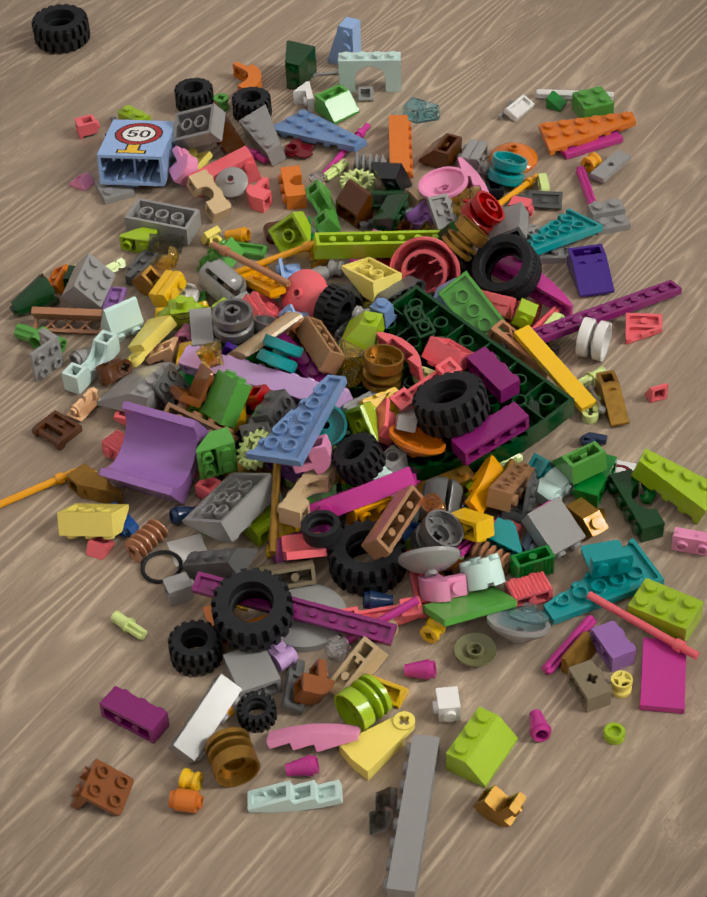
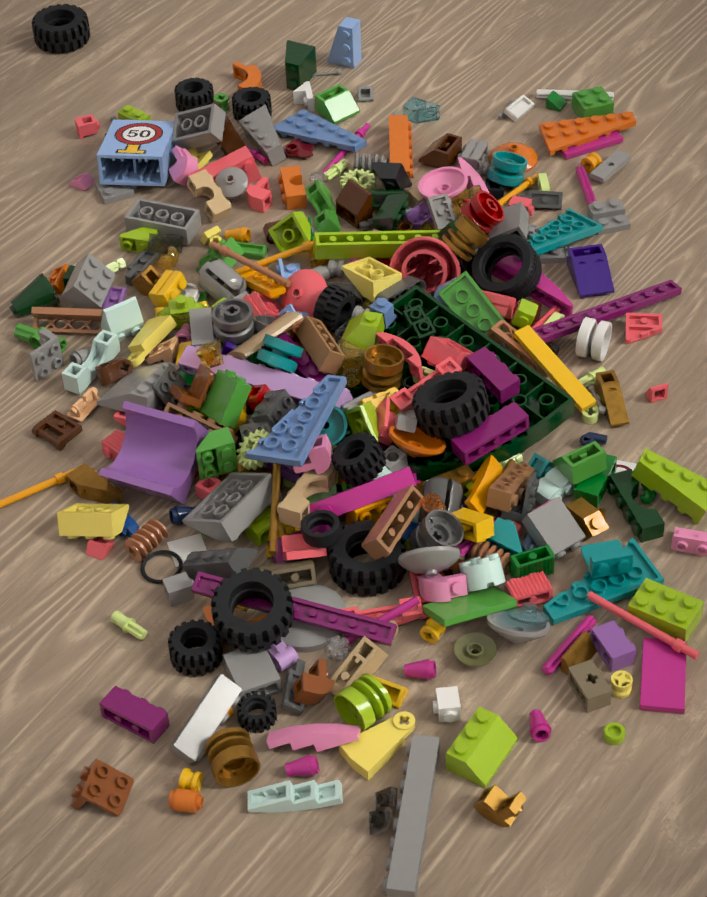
light aqua arch [338,51,401,93] -> none
dark blue cone [363,590,393,609] -> none

